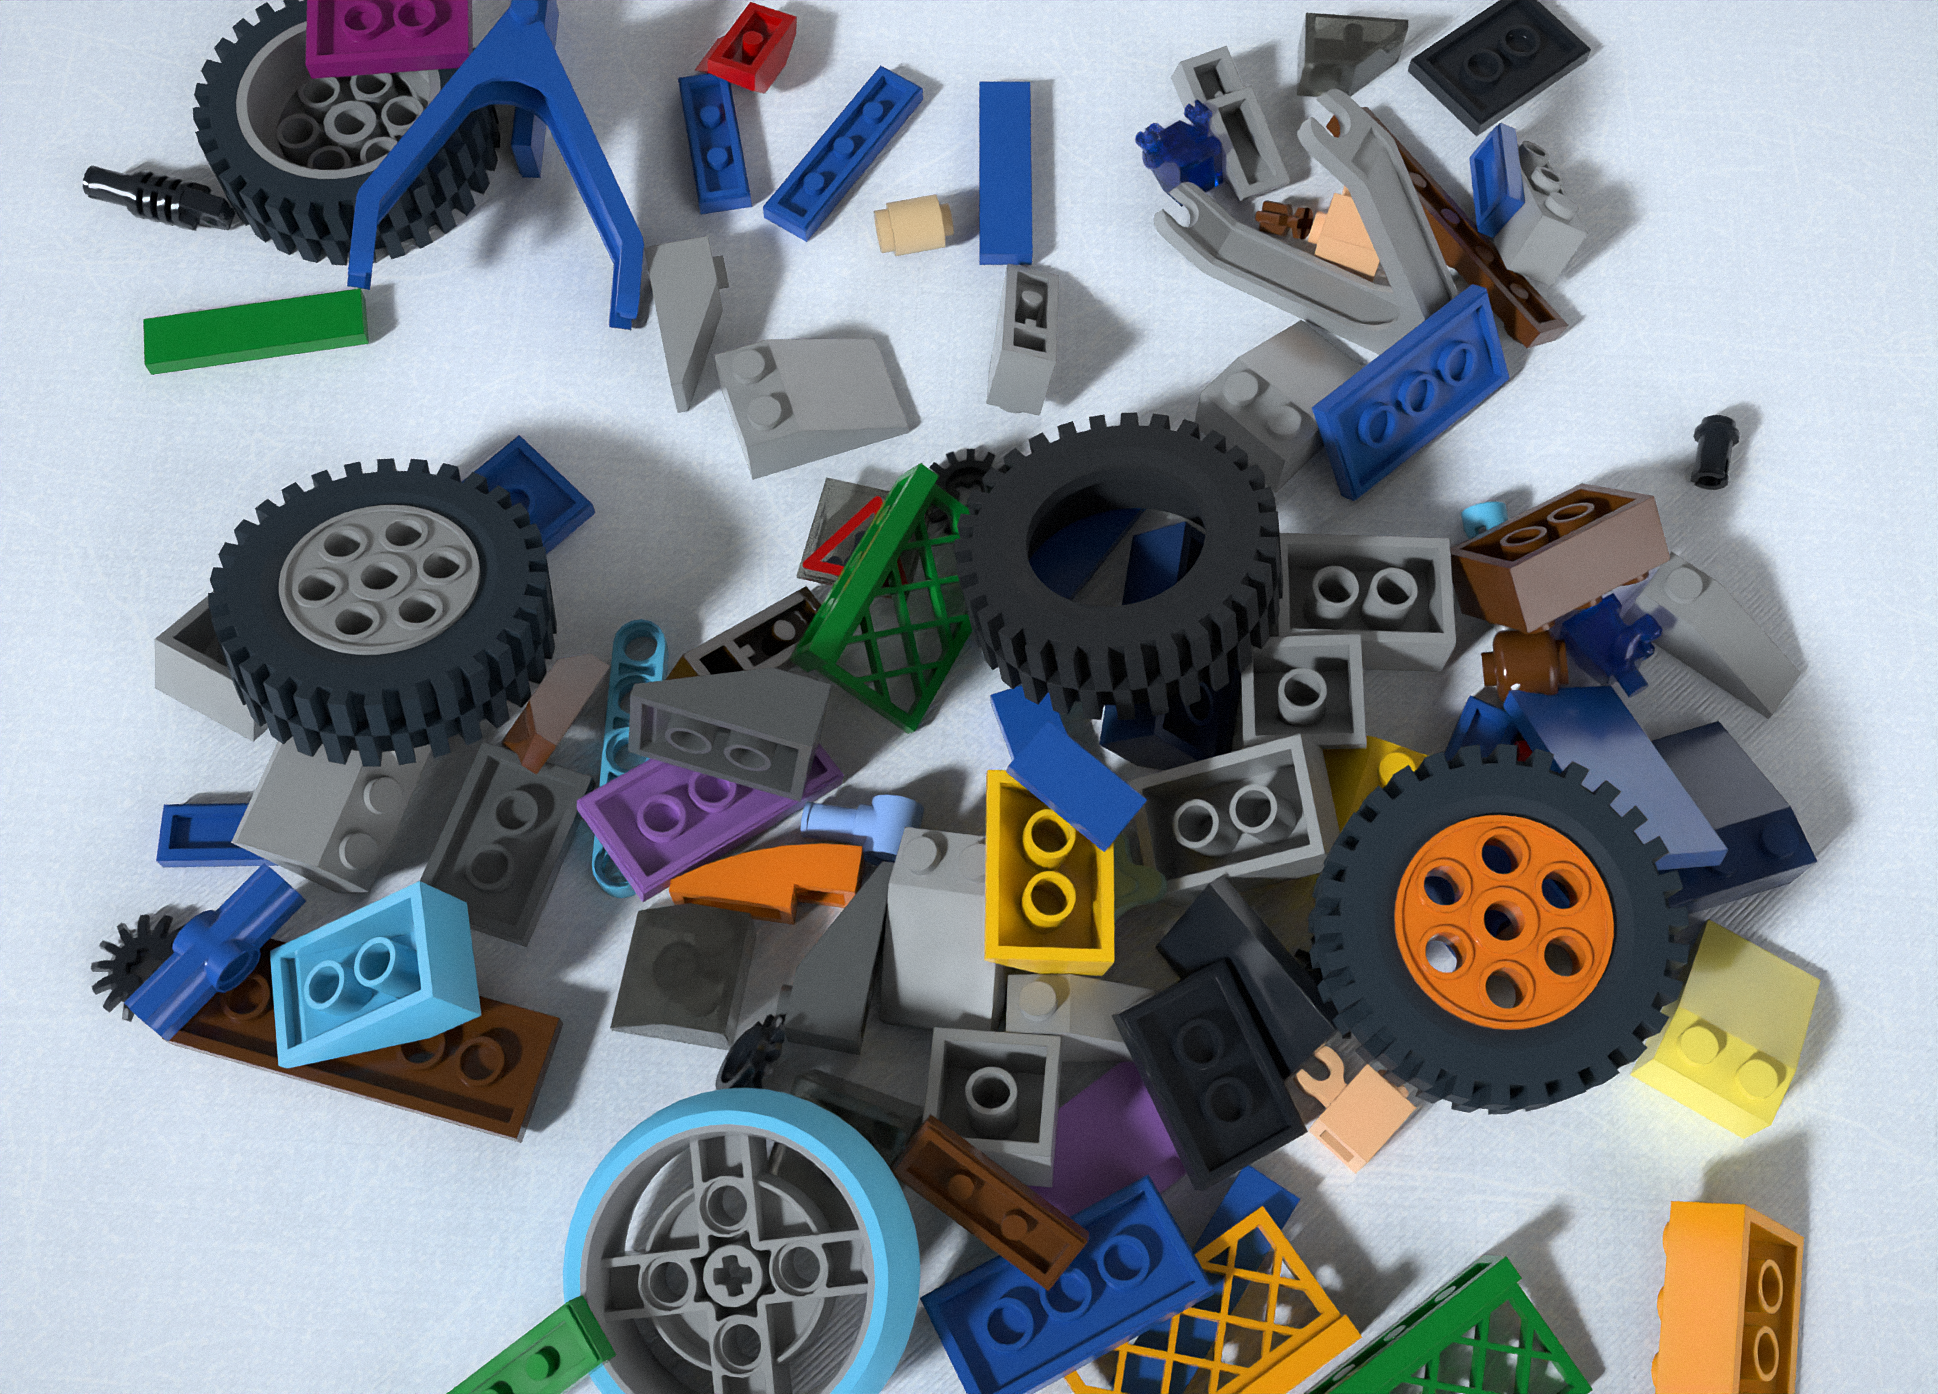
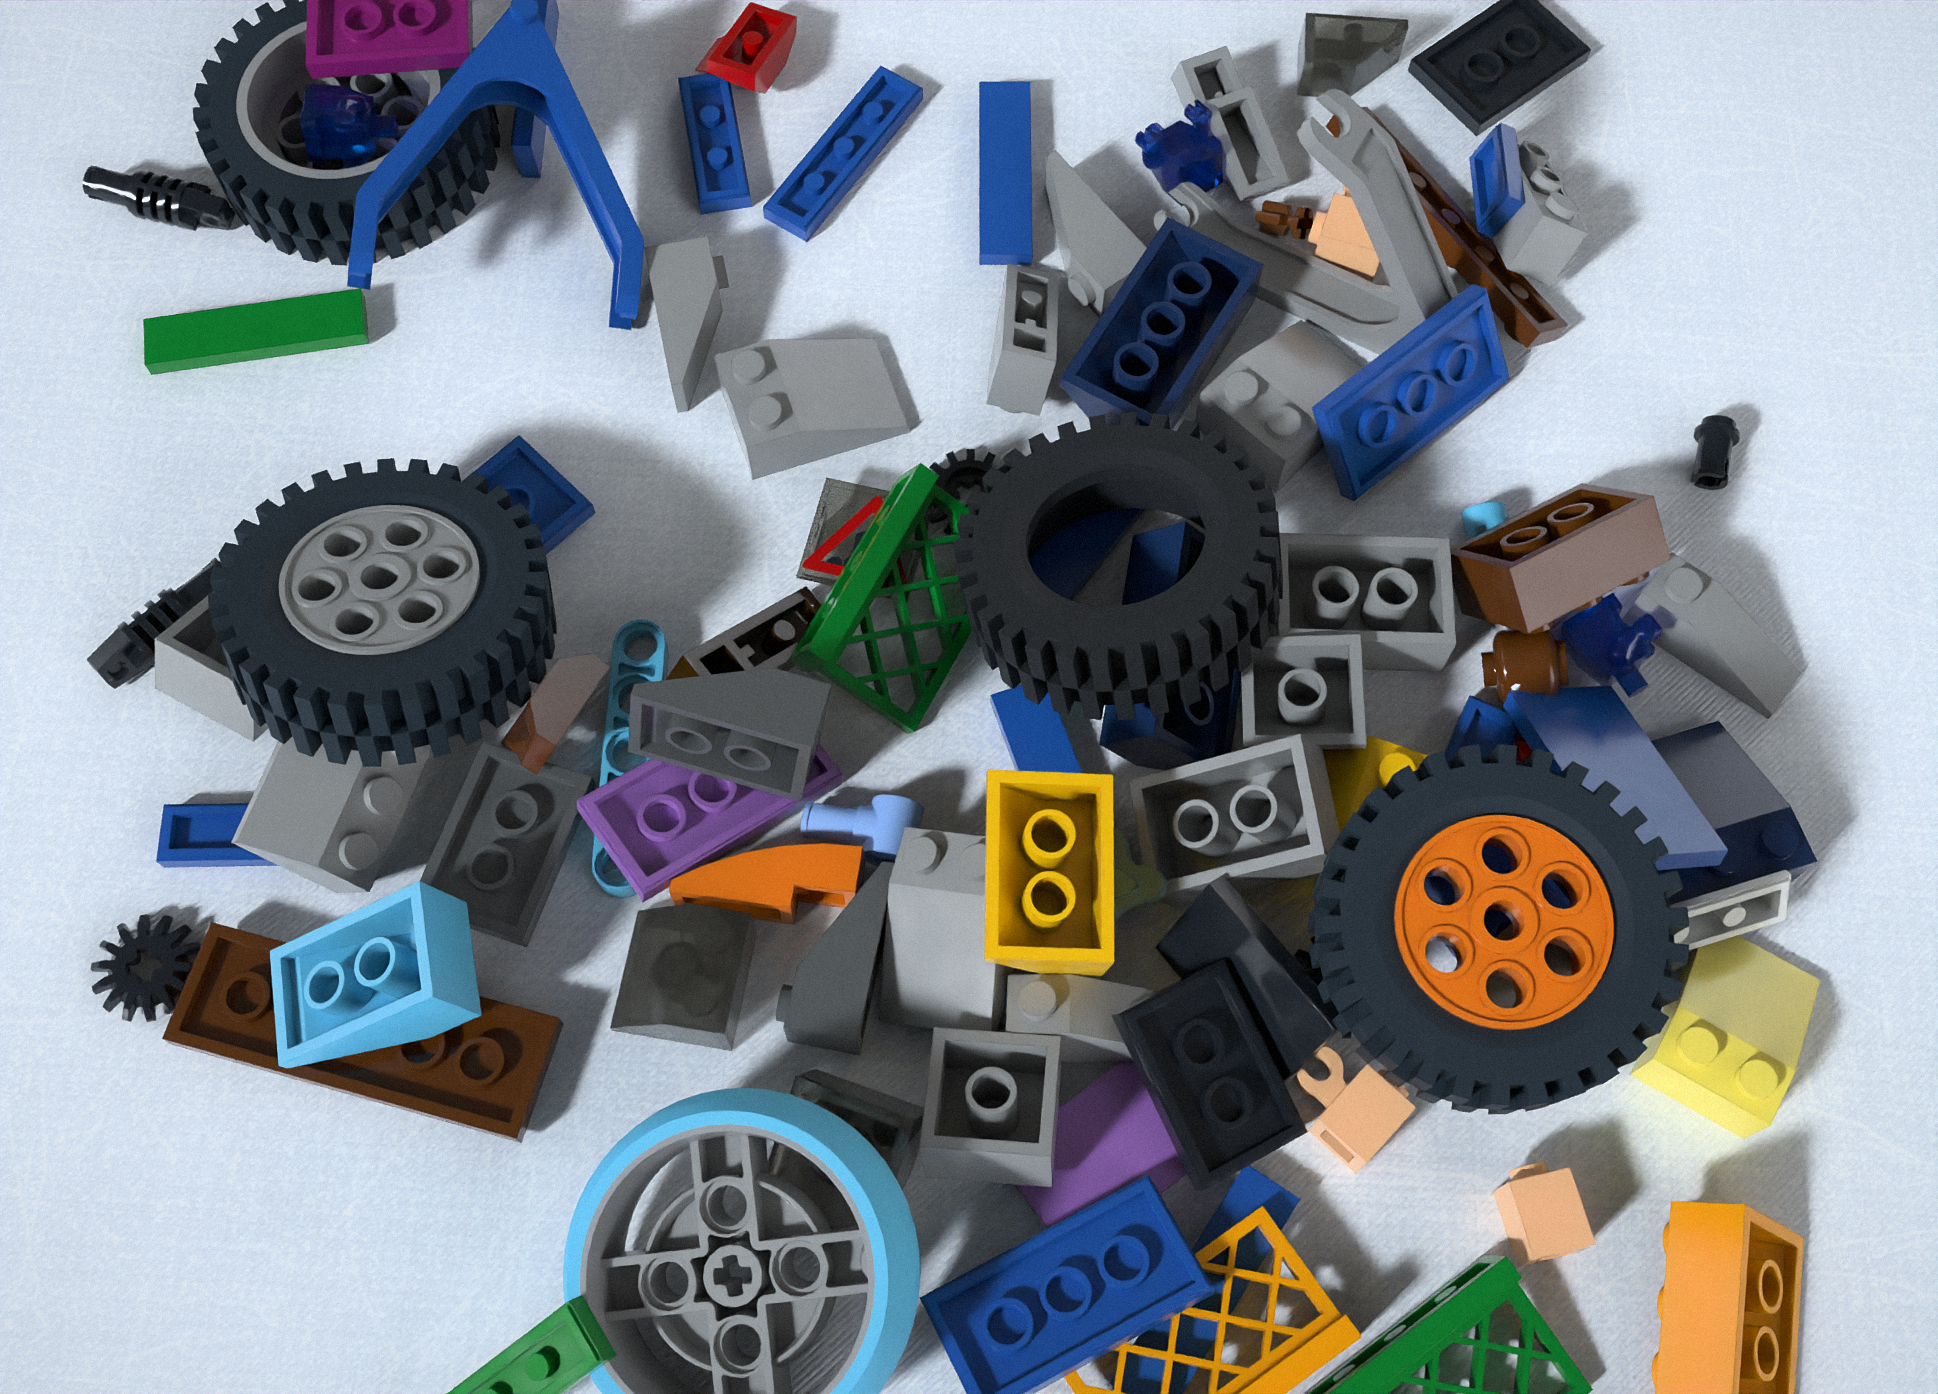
blue piece [124,863,306,1041] -> none
black gear [715,1014,785,1090] -> none
tan brick [874,194,954,256] -> none
reddish brown tile [890,1114,1089,1291] -> none
blue tile [1006,720,1147,853] -> none
none -> black hinge [87,558,223,689]
none -> clear blue piece [299,84,398,169]
none -> light grey slope [1045,150,1147,318]
none -> dark blue slope [1059,217,1264,430]
none -> light nougat brick [1493,1162,1596,1268]
none -> white slope [1670,870,1791,950]

